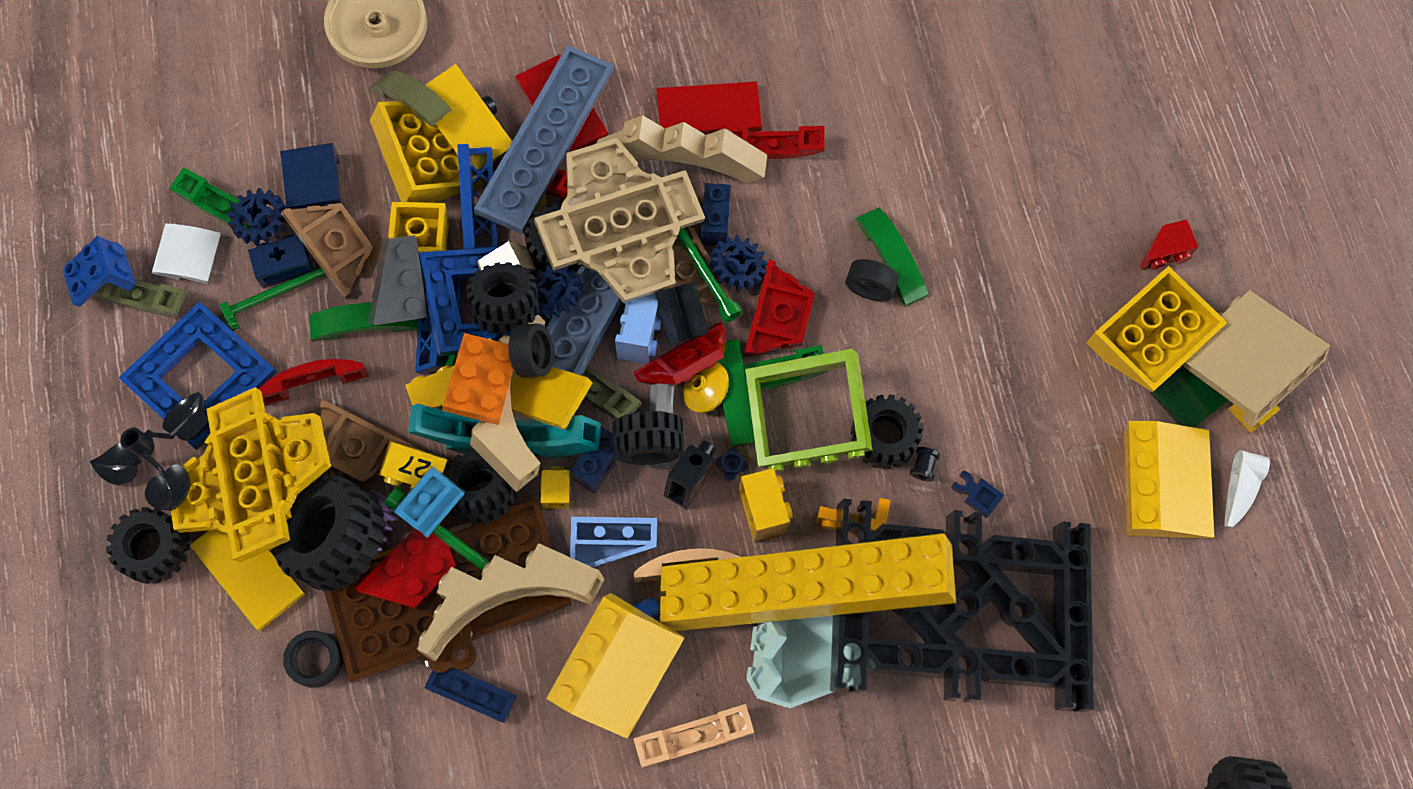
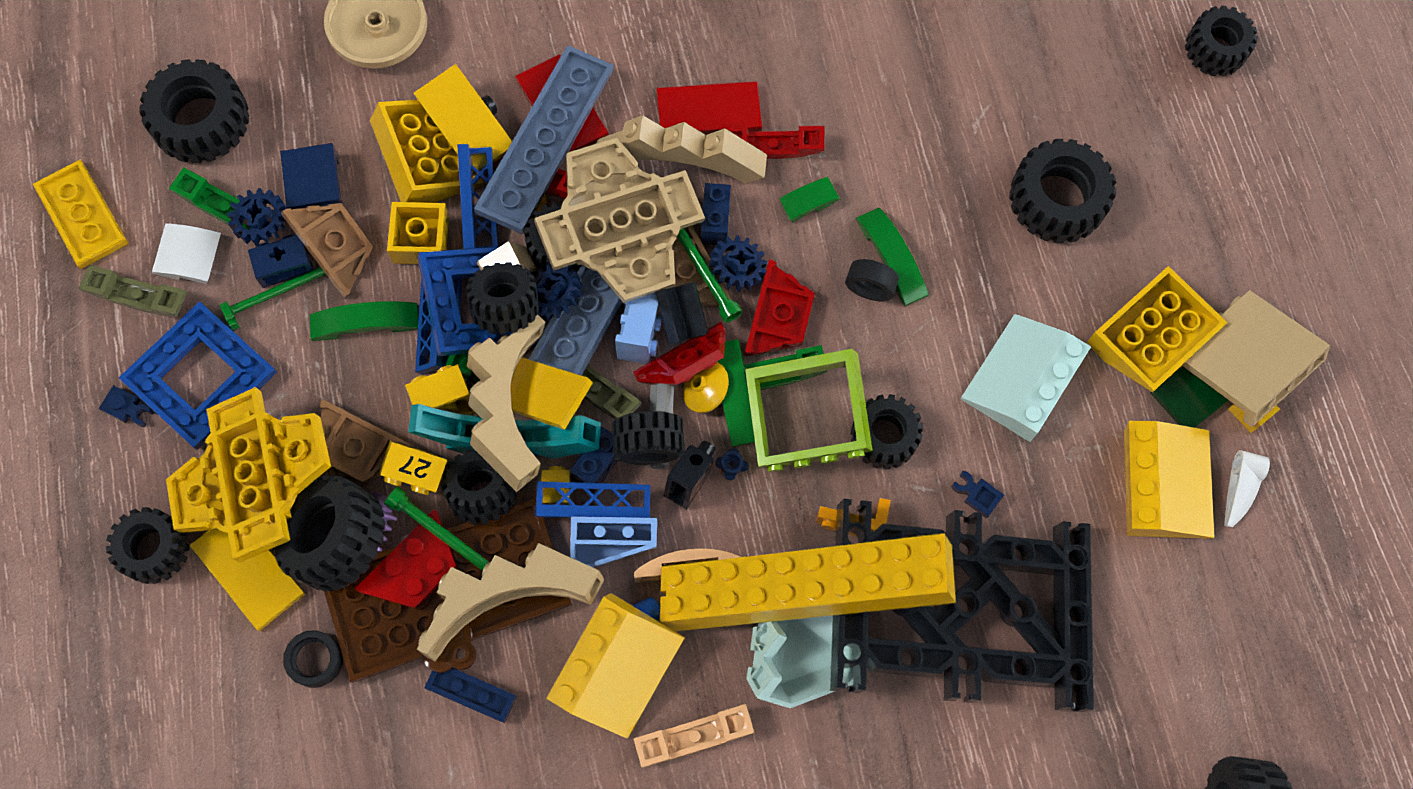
blue bracket [63,236,136,307] -> none
black plant [90,392,207,511] -> none
red slope [259,359,369,406] -> none
dark grey wedge [367,235,428,325] -> none
olive slope [369,71,451,126] -> none
dark azure plate [394,466,465,537] -> none
orange plate [442,333,513,425] -> none
black tyre [508,323,554,377] -> none
yellow brick [739,468,793,543] -> none
black bush [910,447,941,482] -> none
red slope [1140,219,1199,270] -> none
none -> yellow tile [33,159,129,269]
none -> dark blue plate [98,385,154,427]
none -> black tyre [139,59,249,163]
none -> blue fence [534,481,650,518]
none -> green slope [779,177,840,223]
none -> light aqua slope [961,314,1091,442]
none -> black tyre [1009,138,1117,243]
none -> black tyre [1185,6,1258,76]

